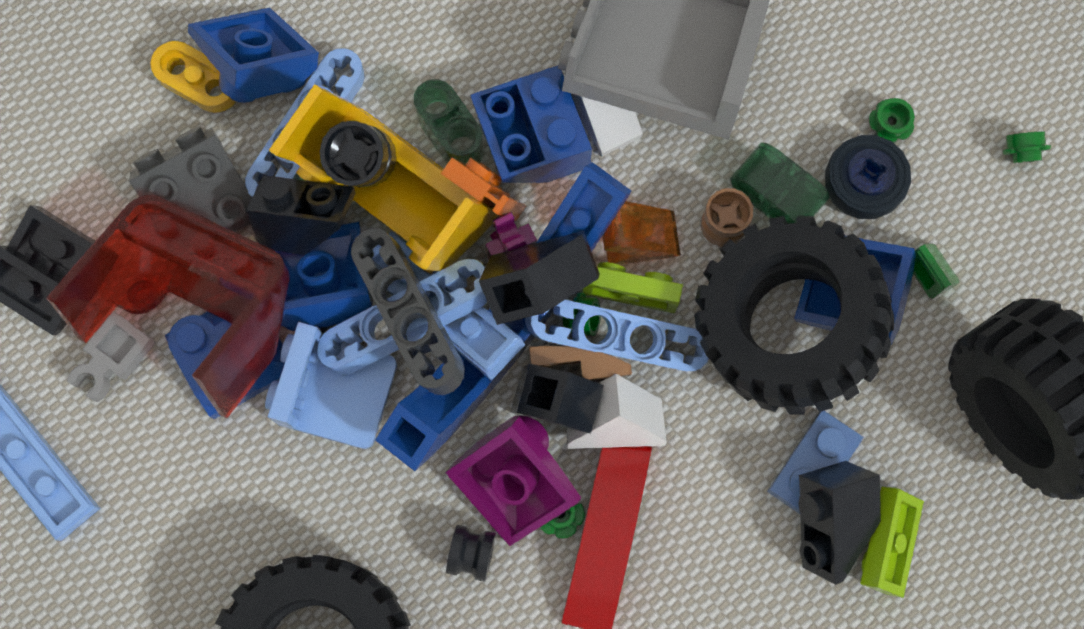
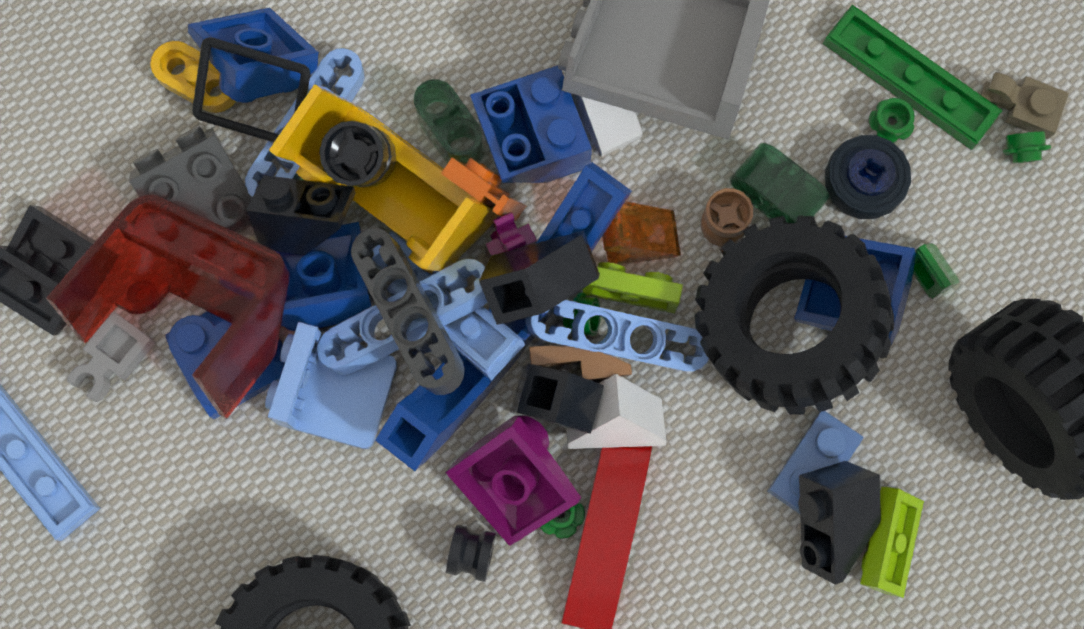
none -> black piece [192,37,310,143]
none -> green tile [823,4,1003,150]
none -> dark tan plate [980,72,1069,139]

